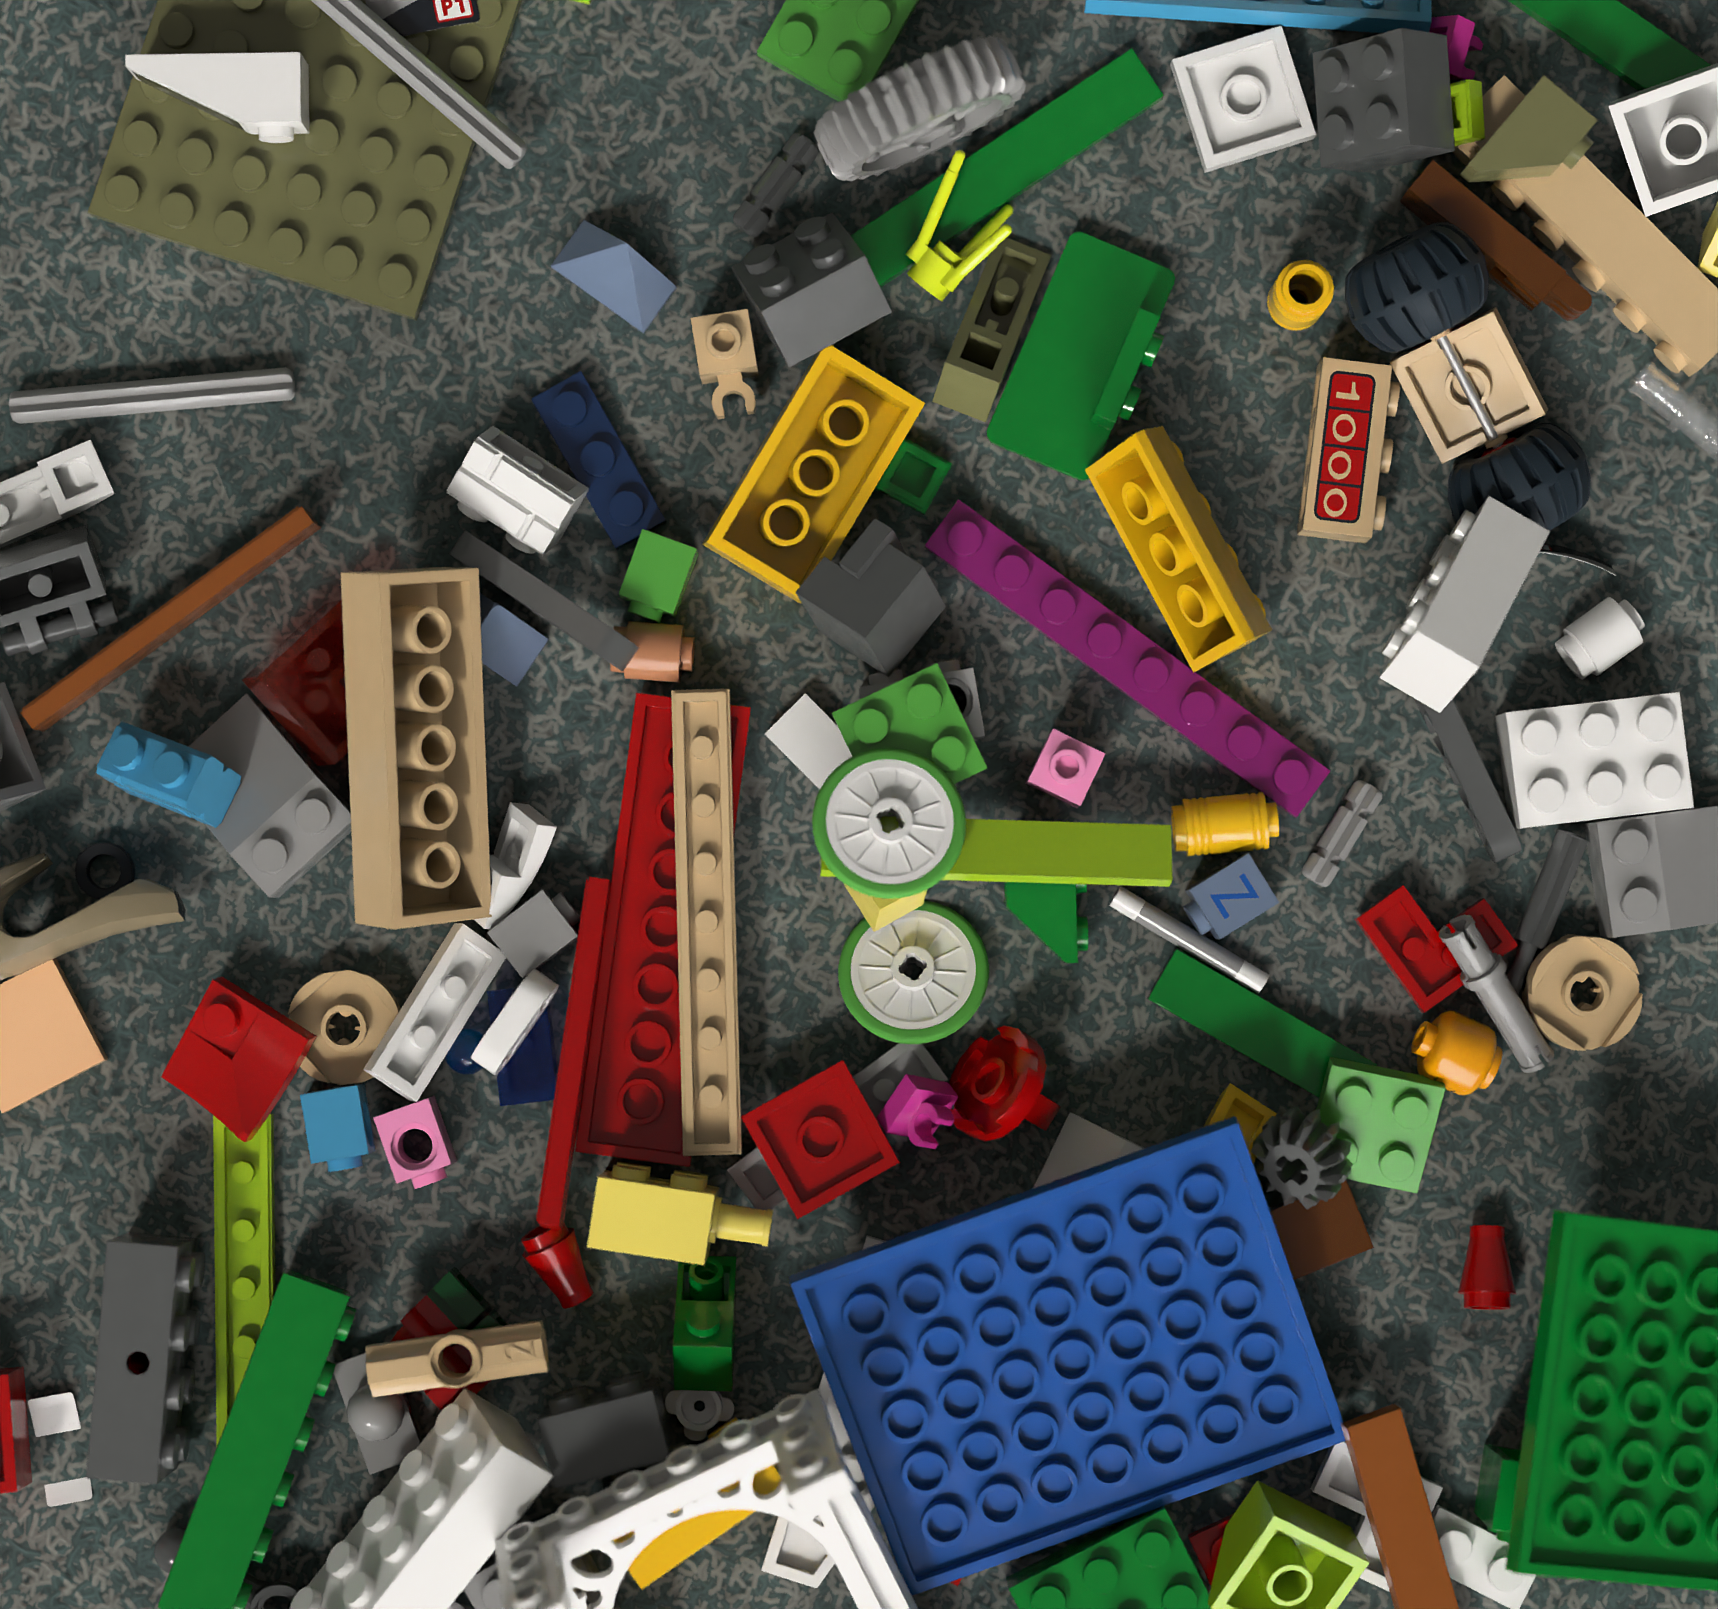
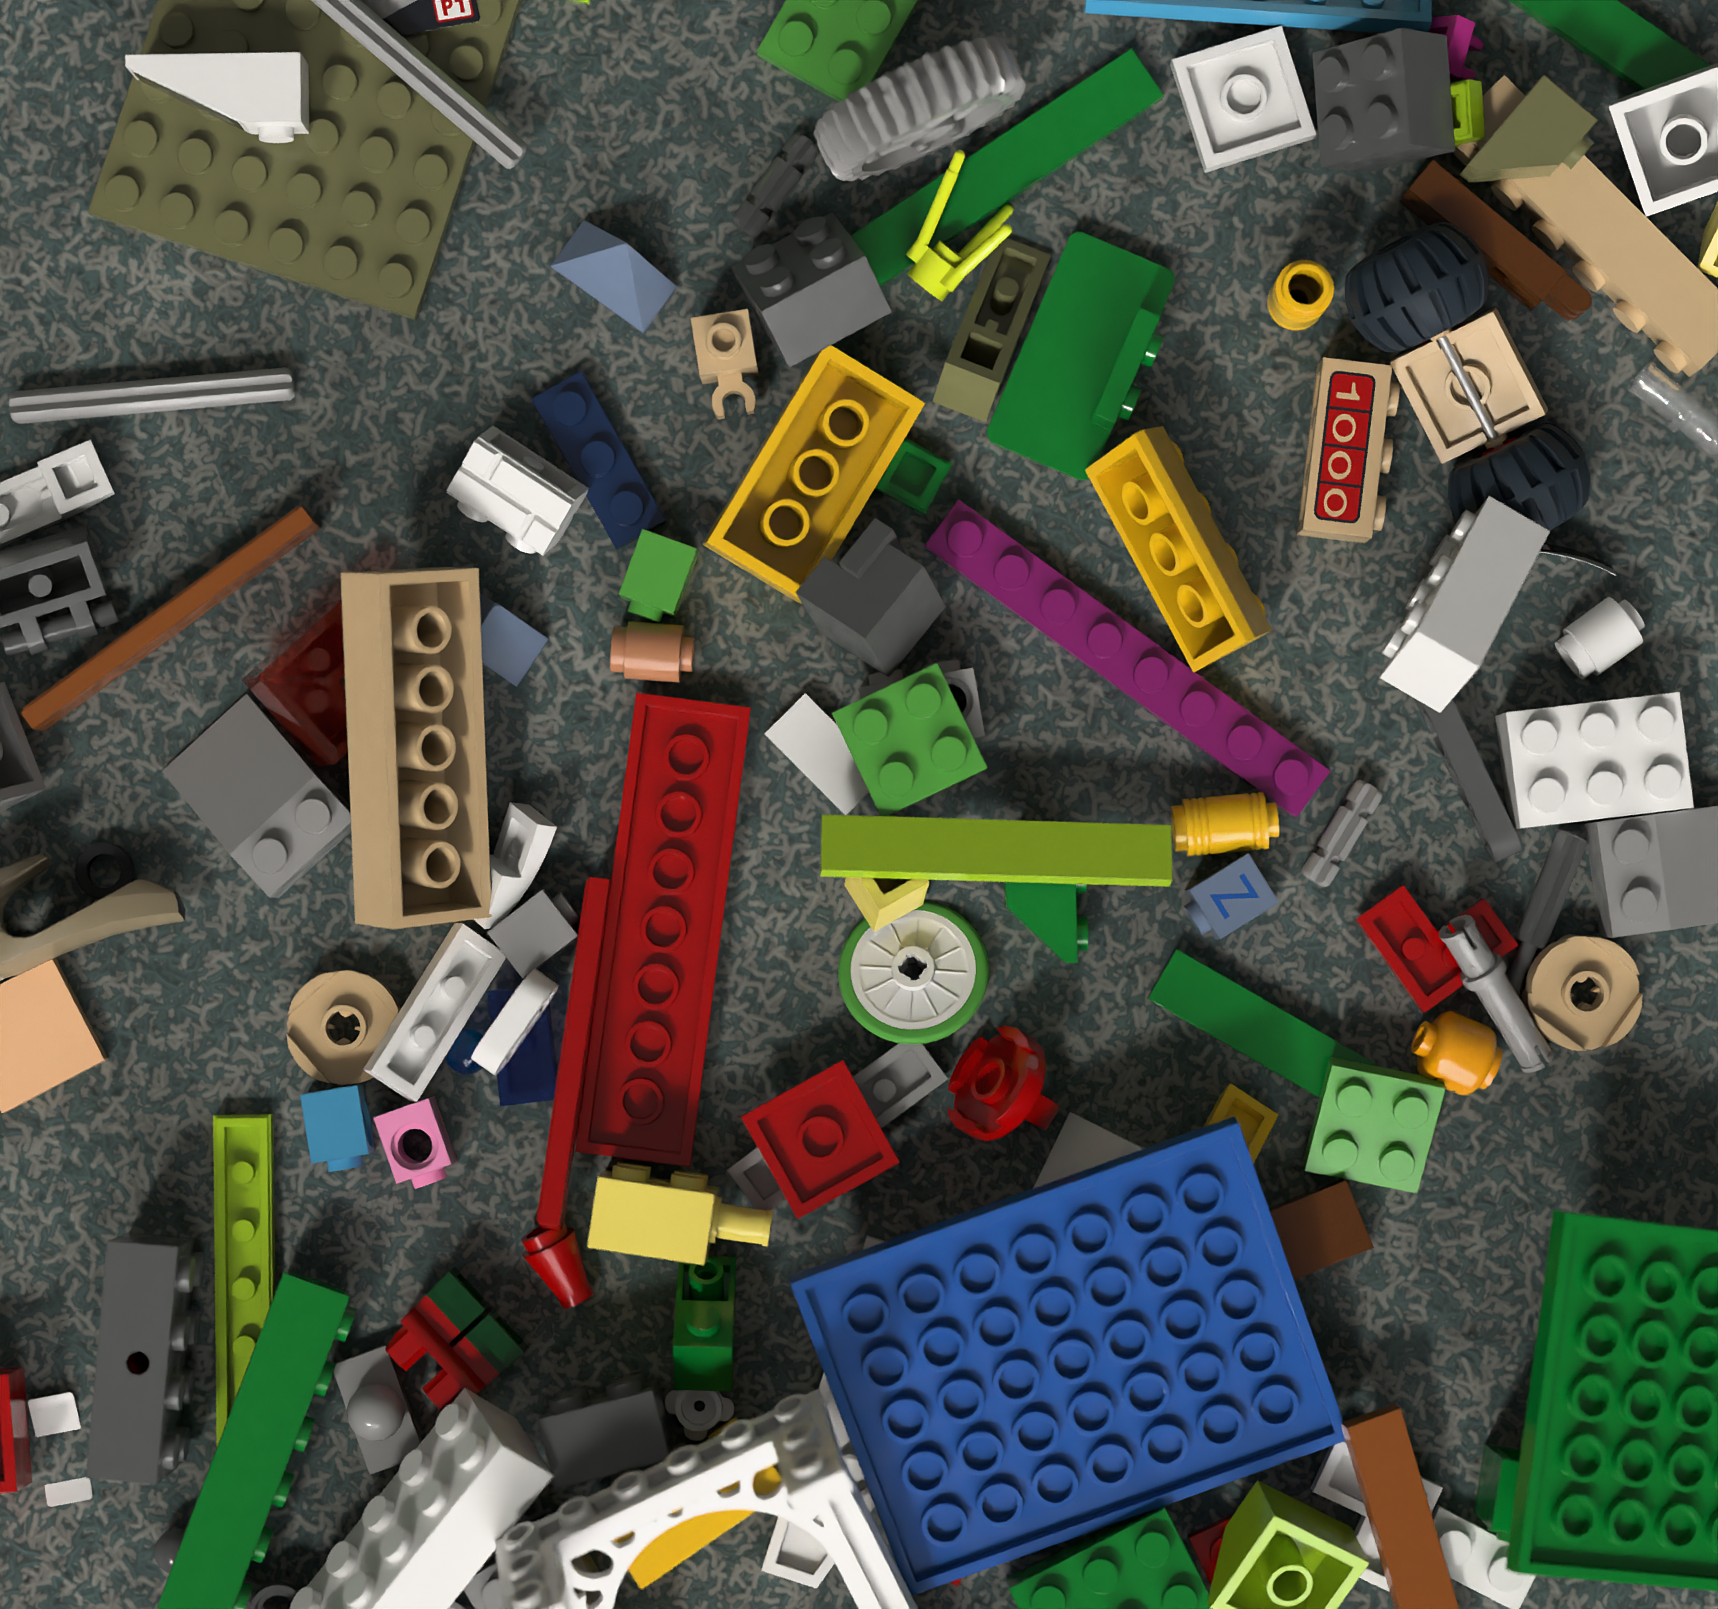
dark azure brick [96,722,241,828] -> none
red plate [161,976,317,1143] -> none
tan piece [365,1320,549,1397] -> none
dark grey beam [448,530,639,672] -> none
tan tile [671,689,742,1156] -> none
white wheel [812,748,966,899] -> none
dark pink tile [876,1074,959,1149] -> none
bright pink brick [1025,728,1105,808] -> none
light grey bar [1109,886,1269,995] -> none
dark grey gear [1251,1105,1353,1210] -> none
red cone [1458,1225,1517,1310] -> none

